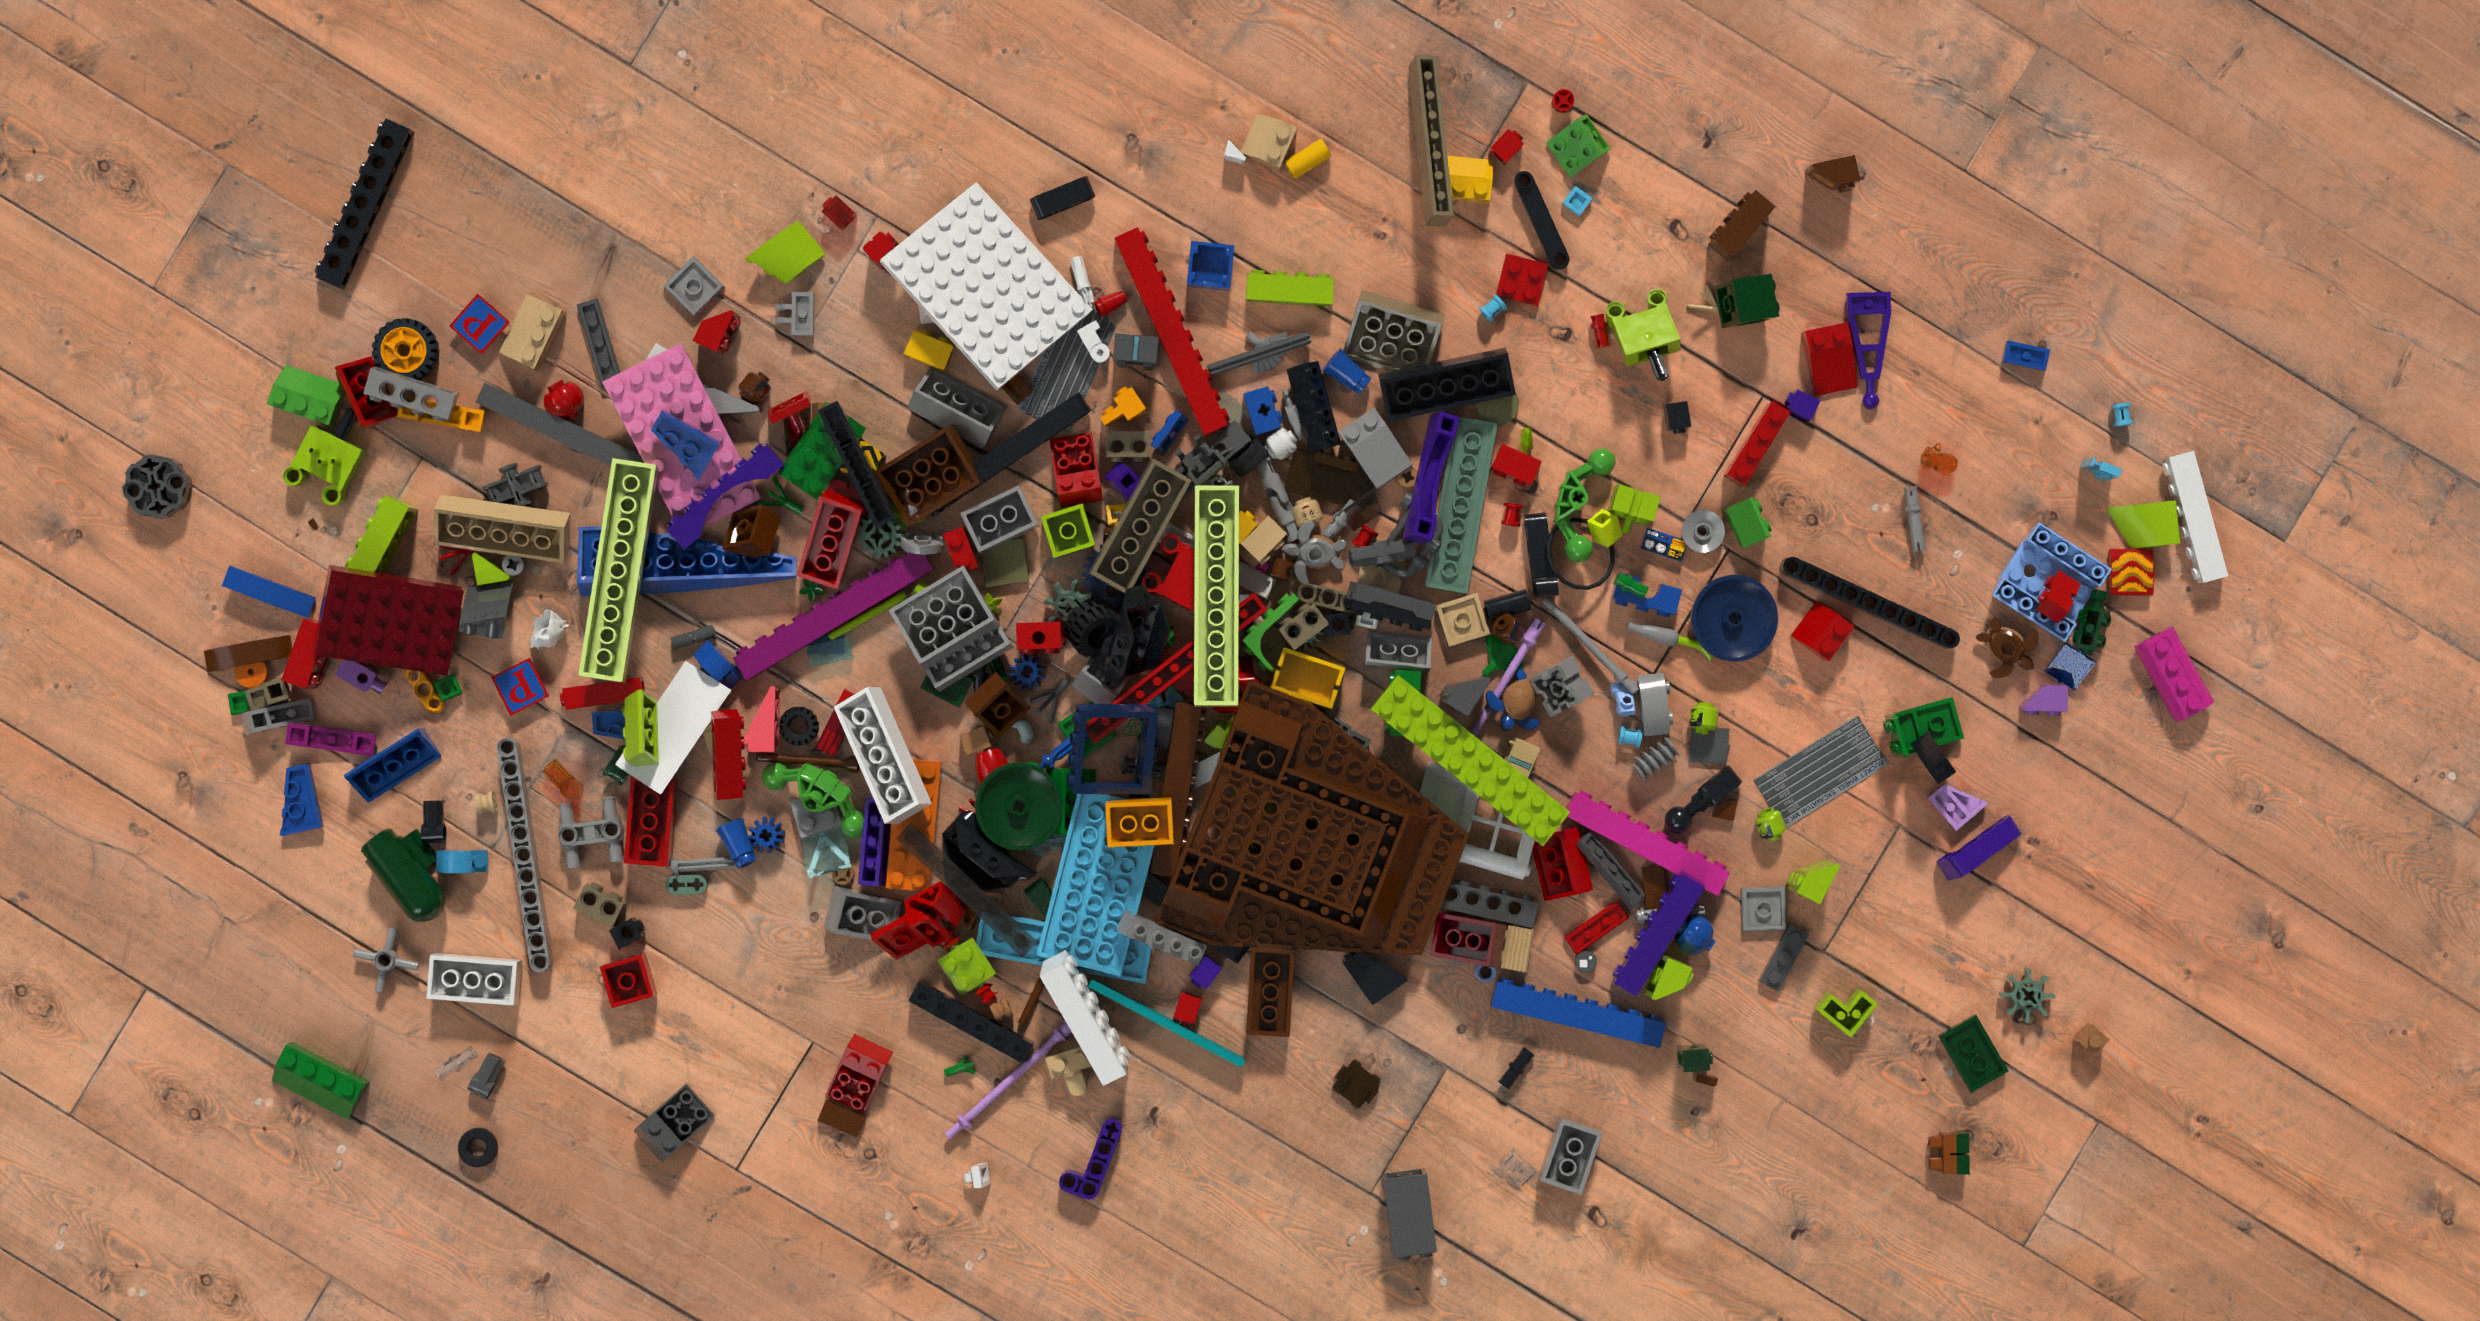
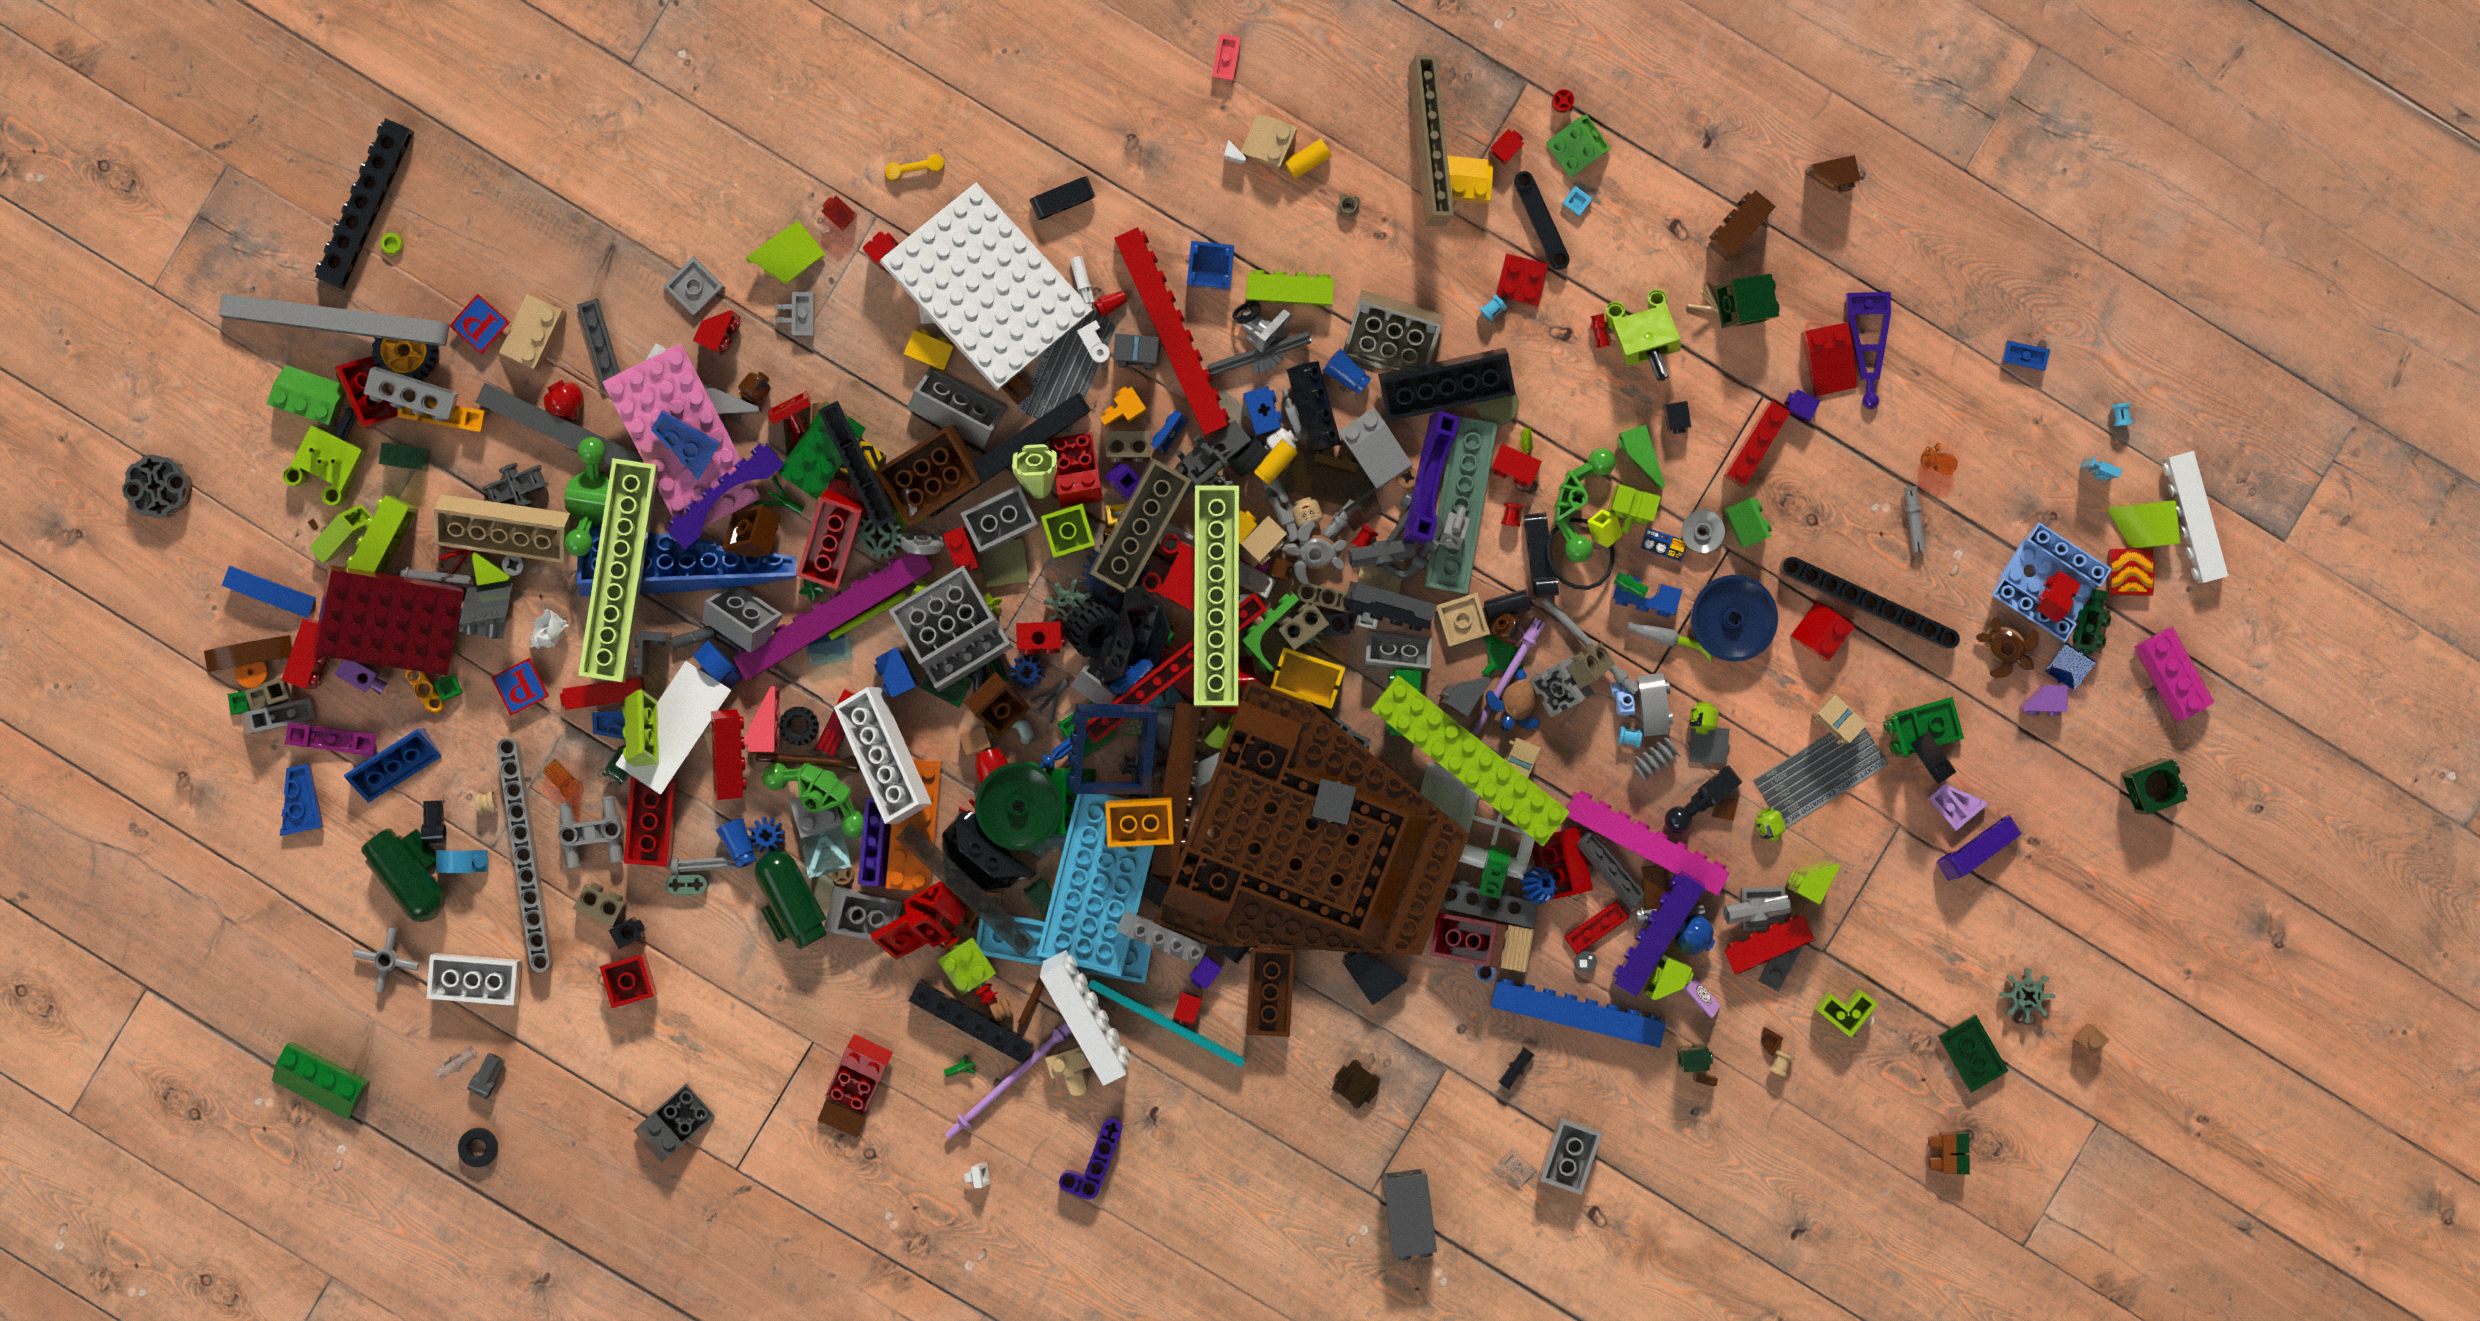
none -> light grey beam [218,294,450,346]
none -> lime slope [309,504,373,564]
none -> clear green brick [379,443,430,471]
none -> lime tile [380,233,404,255]
none -> light grey axle [400,567,471,588]
none -> bright green piece [564,437,609,557]
none -> dark grey bracket [634,631,672,675]
none -> light grey slope [703,586,782,653]
none -> dark green piece [754,851,827,949]
none -> blue slope [874,647,919,698]
none -> yellow bar [885,154,945,181]
none -> yellowish green cone [1012,444,1057,499]
none -> blue plate [1109,659,1154,694]
none -> coral plate [1212,34,1241,81]
none -> light grey piece [1232,301,1291,353]
none -> yellow pin [1253,439,1298,485]
none -> dark grey piece [1312,779,1356,825]
none -> dark tan plate [1336,193,1360,217]
none -> light grey brick [1439,507,1470,550]
none -> green brick [1478,845,1511,899]
none -> blue gear [1521,867,1558,904]
none -> dark tan brick [1567,642,1615,689]
none -> bright green slope [1617,425,1666,489]
none -> lavender slope [1684,975,1720,1018]
none -> light grey piece [1723,894,1791,925]
none -> red brick [1724,913,1816,975]
none -> reddish brown tile [1761,1027,1783,1056]
none -> tan bush [1768,1050,1795,1077]
none -> tan container [1812,694,1867,745]
none -> dark green brick [2121,758,2188,815]

